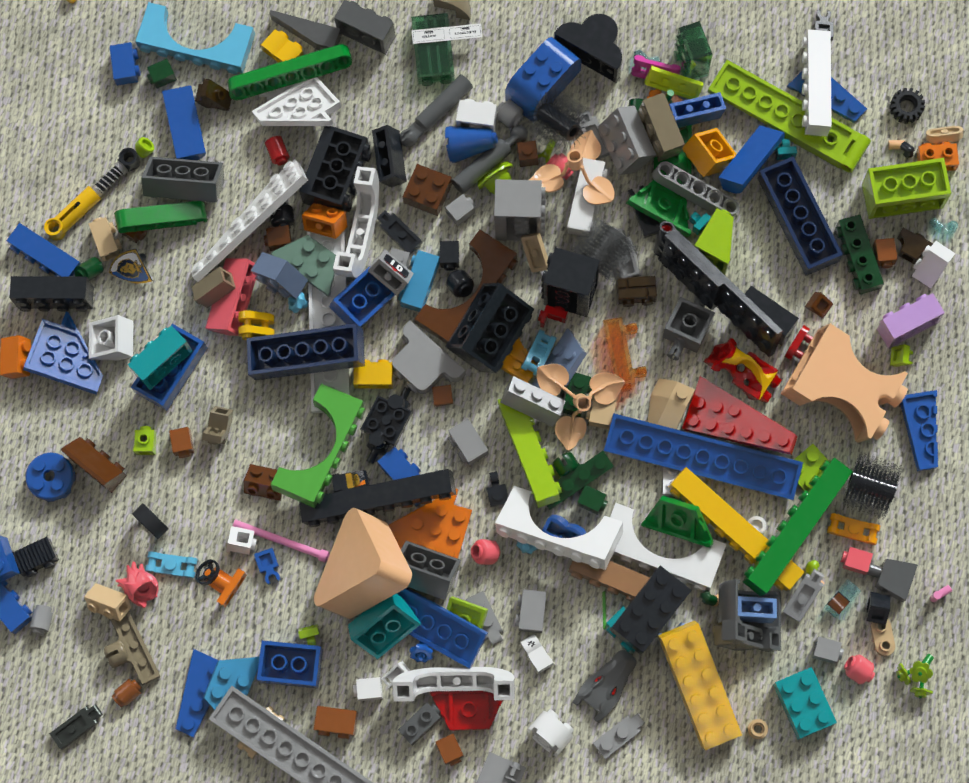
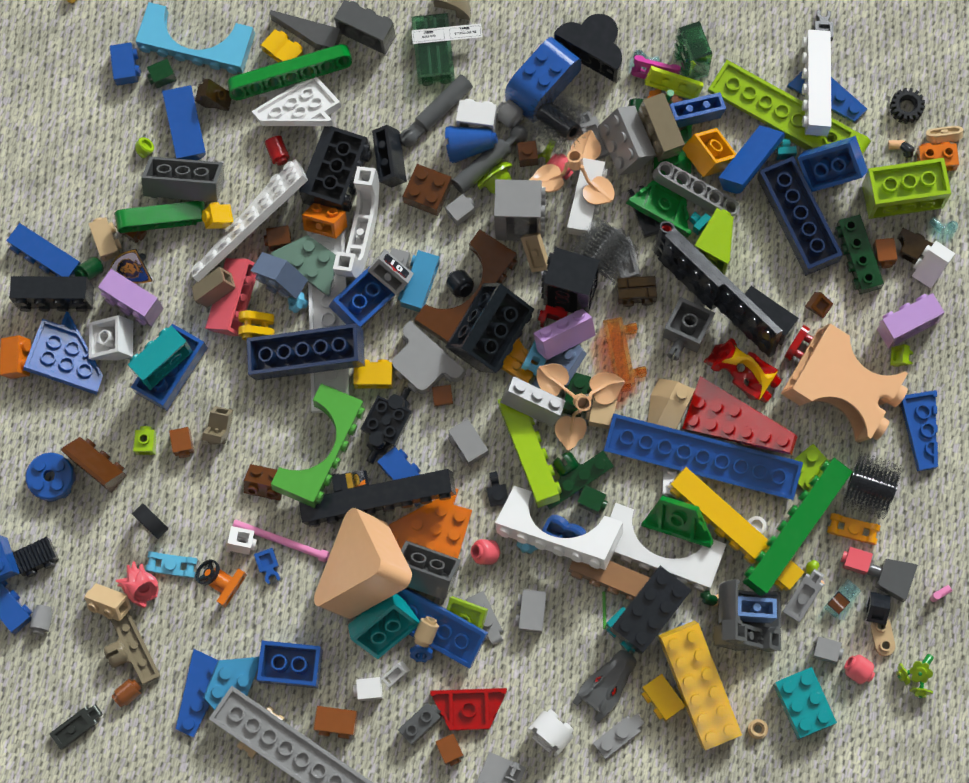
piece [44,148,140,241] -> none
black head [270,202,295,229] -> none
lime tile [298,624,320,645] -> none
black hinge [377,210,422,254] -> none
white arch [393,667,515,701] -> none
black brick [440,241,459,271] -> none
white leg [520,634,554,674] -> none
none -> lavender brick [98,269,164,326]
none -> yellow brick [202,202,234,229]
none -> tan brick [414,616,439,648]
none -> lavender brick [533,309,596,360]
none -> yellow brick [641,674,685,722]
none -> blue brick [797,136,868,192]

